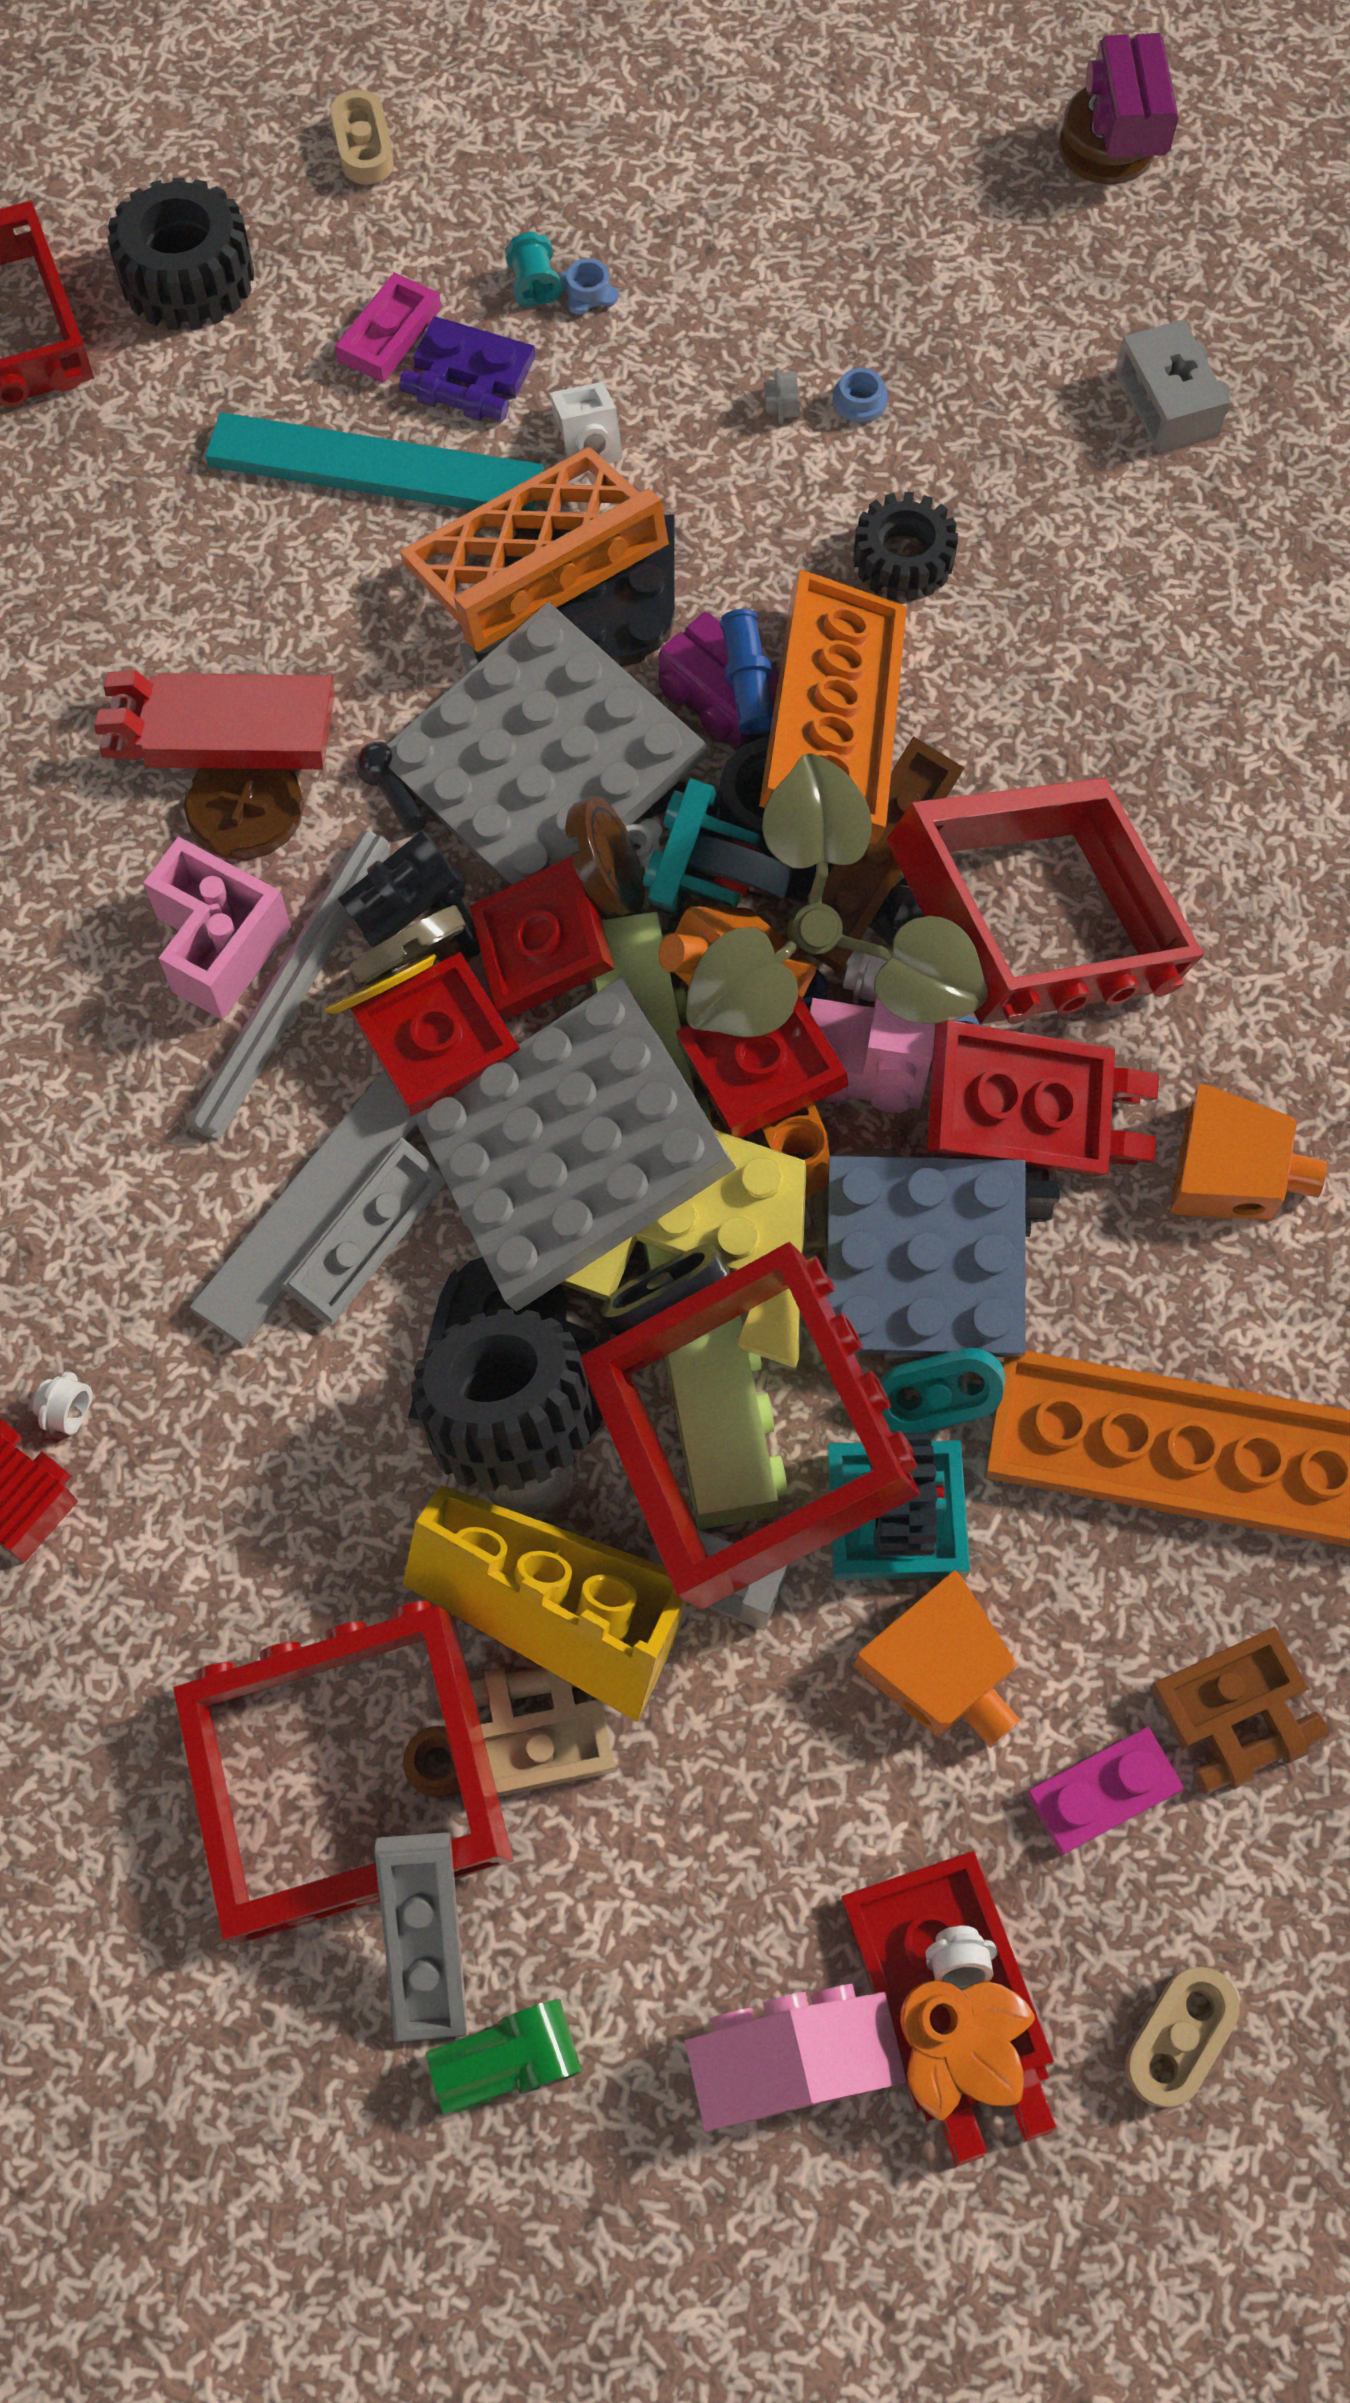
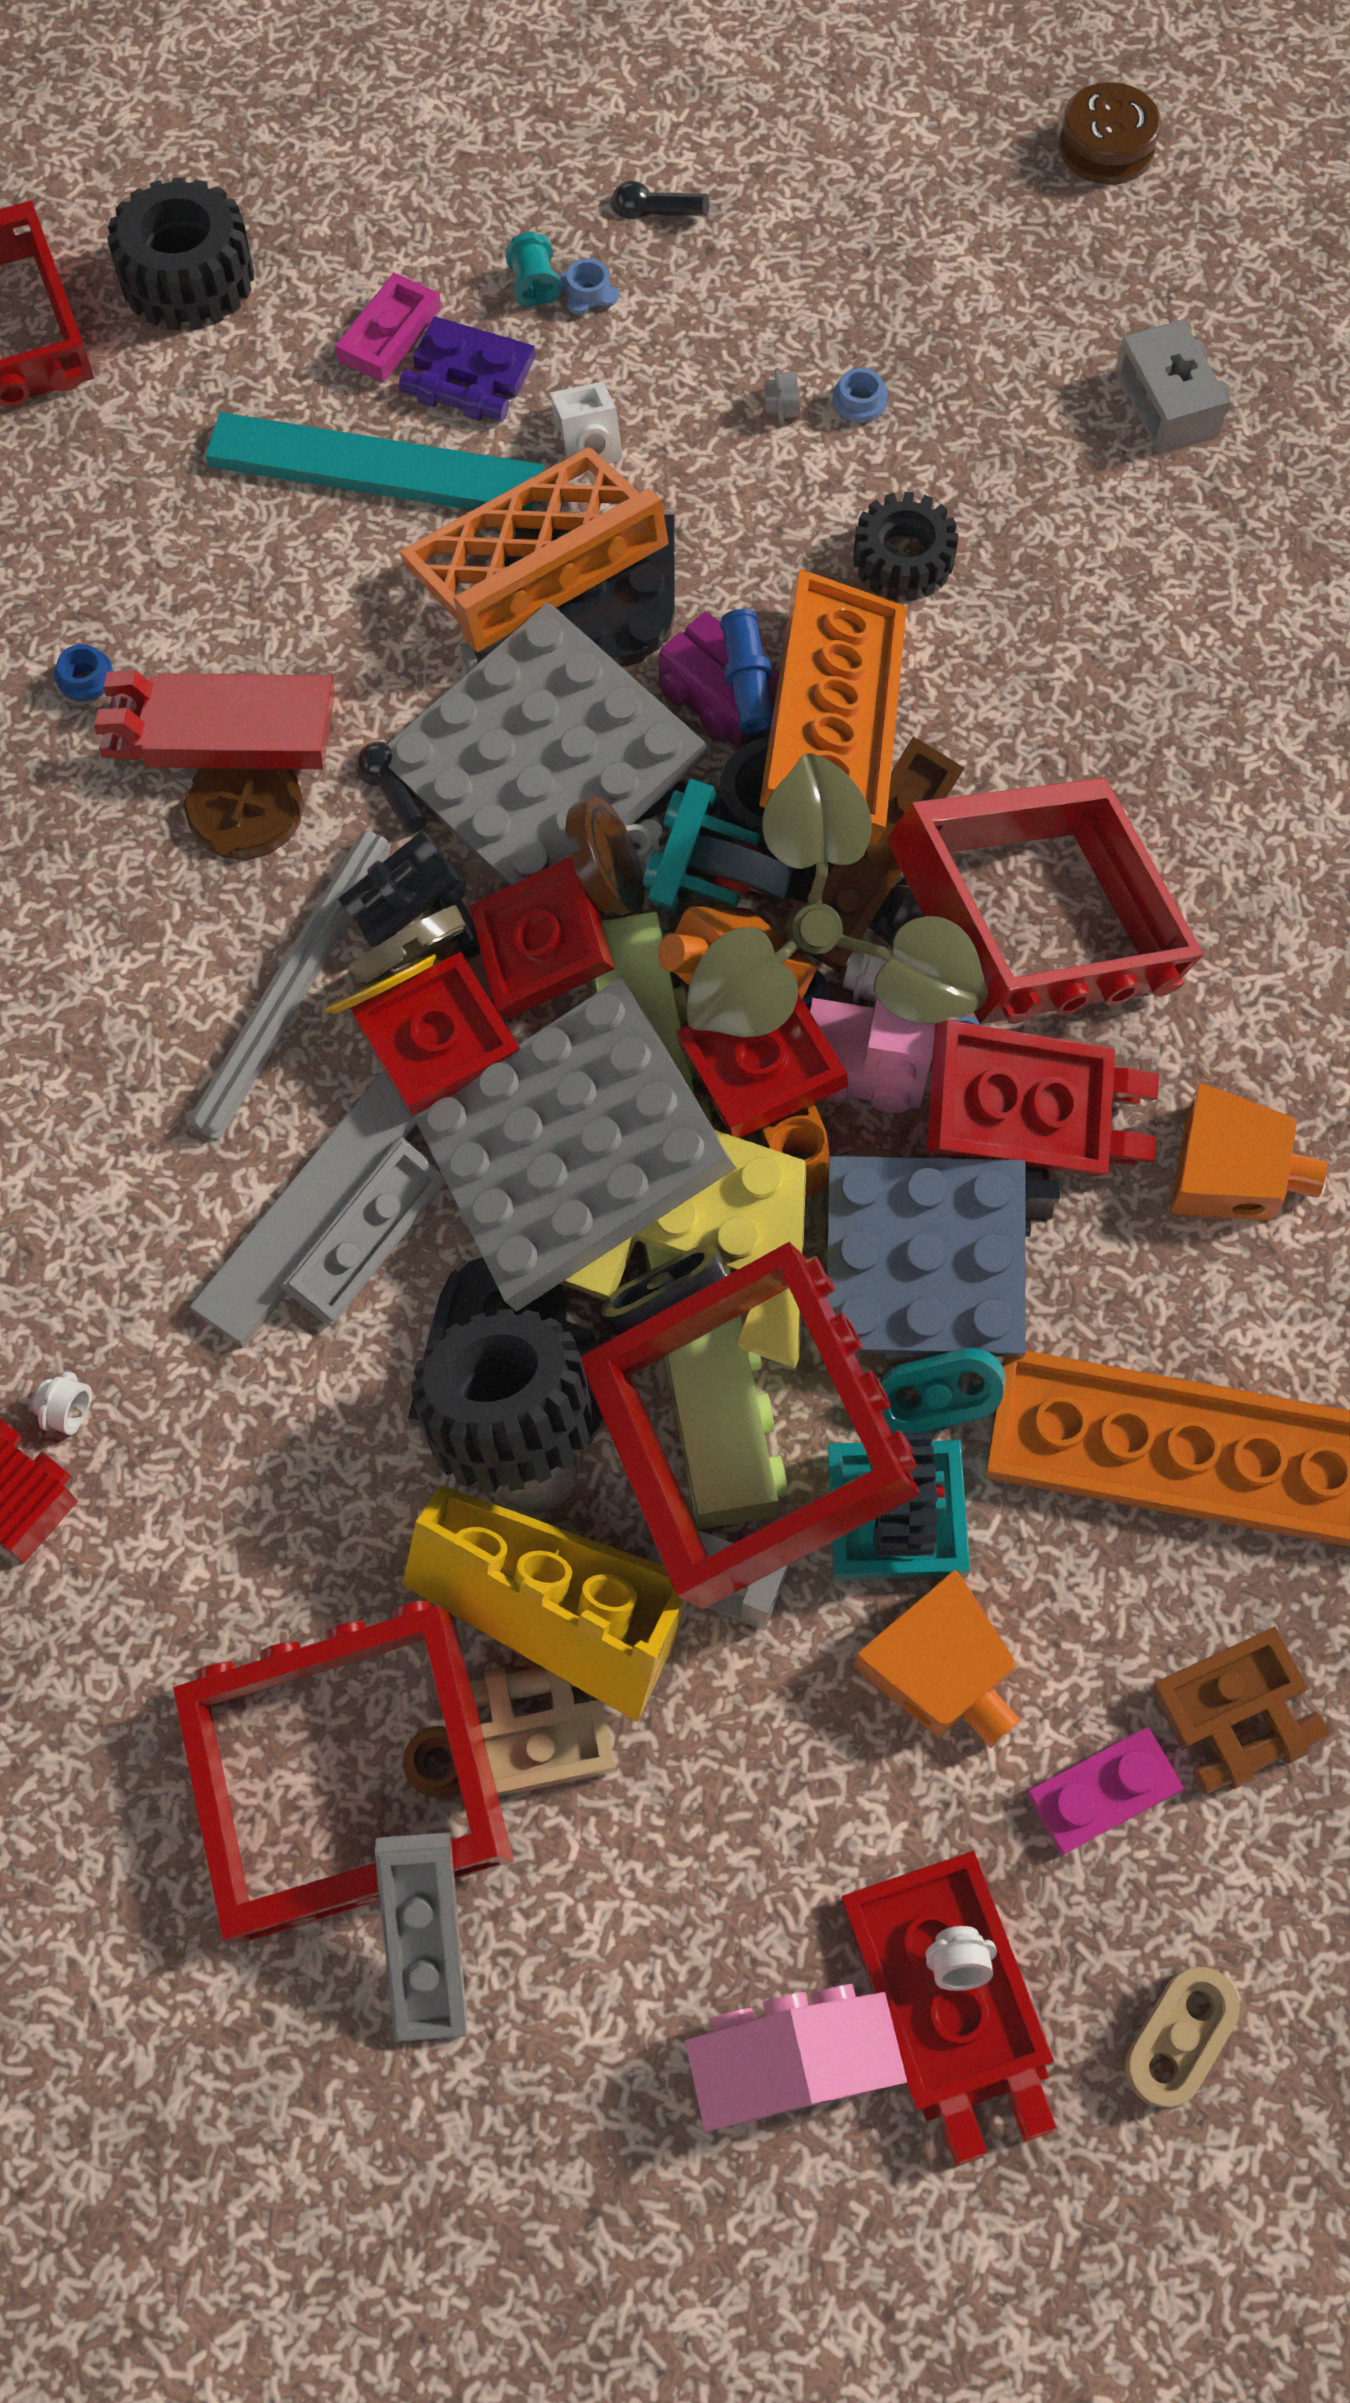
bright pink brick [143,836,291,1020] -> none
tan plate [330,89,394,184] -> none
green piece [426,1999,582,2115] -> none
orange plate [901,1980,1034,2121] -> none
magenta brick [1086,33,1179,158] -> none
none -> blue plate [54,644,114,702]
none -> black bar [611,180,710,219]

